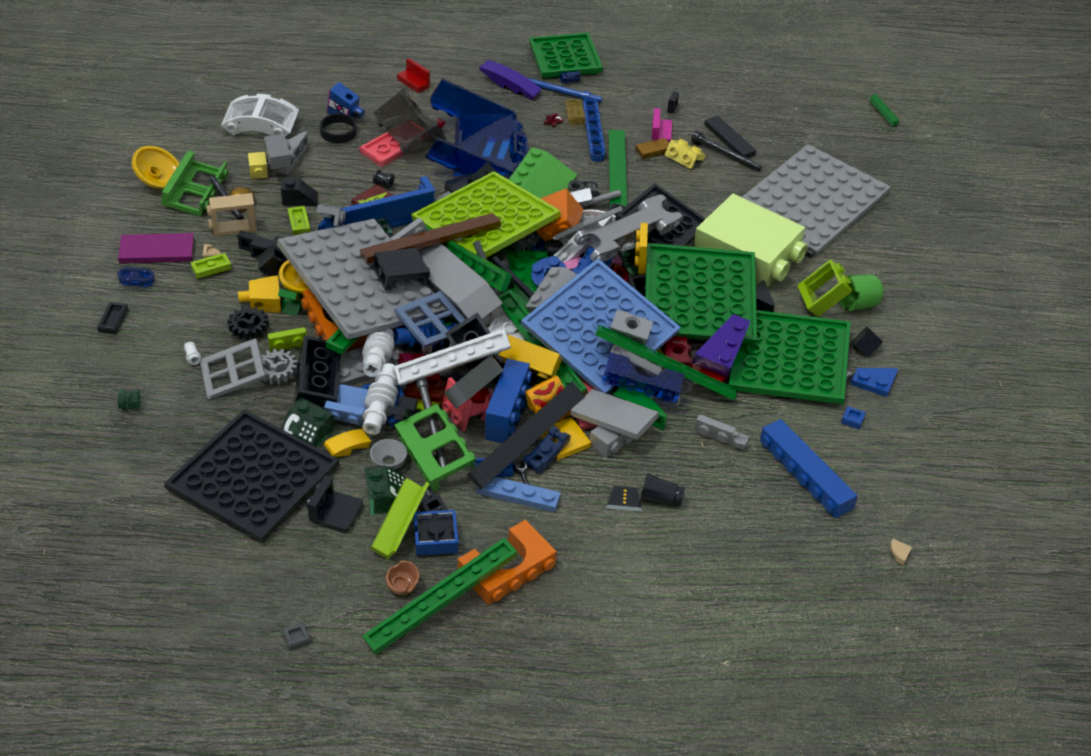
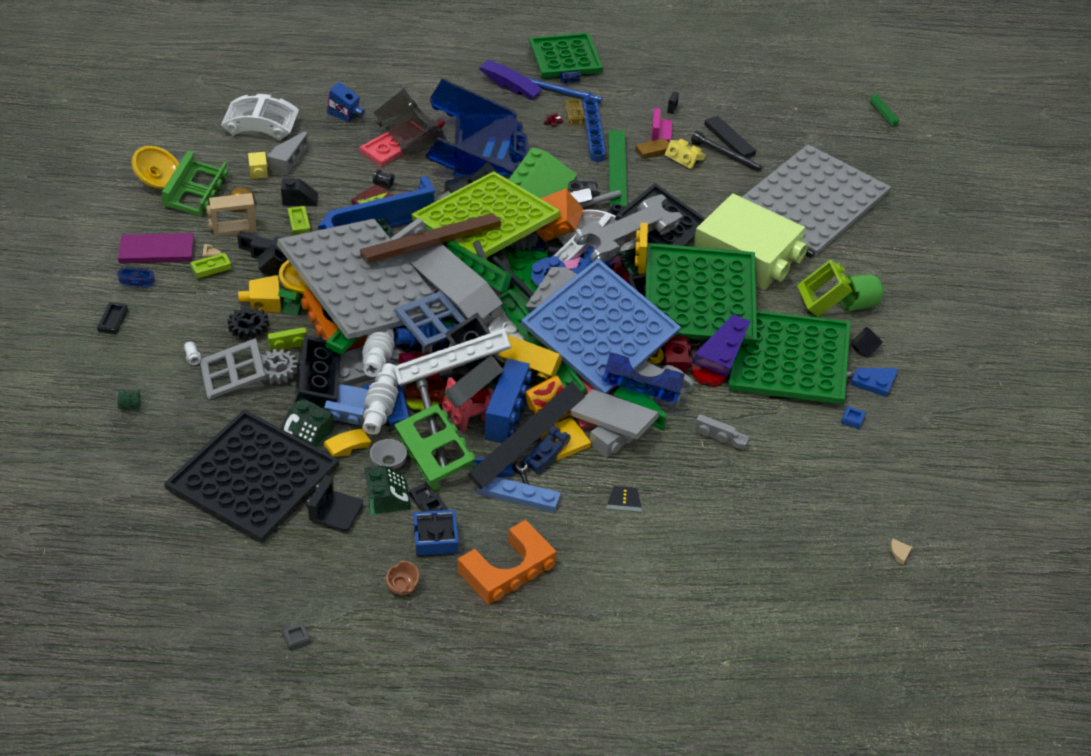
black bar [210,176,244,220] -> none
light grey brick [264,134,294,170] -> none
light grey bracket [317,203,346,226] -> none
black tyre [320,113,357,143] -> none
green plate [362,537,518,655] -> none
lime panel [370,478,429,559] -> none
black panel [372,248,430,291] -> none
black bracket [387,396,418,420] -> none
red panel [397,58,430,93] -> none
light grey window [553,206,622,240] -> none
green tile [595,324,737,400] -> none
light grey brick [610,310,653,346] -> none
light grey hinge [610,344,662,376] -> none
black plant [640,473,685,506] -> none
black slope [756,280,775,312] -> none
blue brick [760,419,858,518] -> none

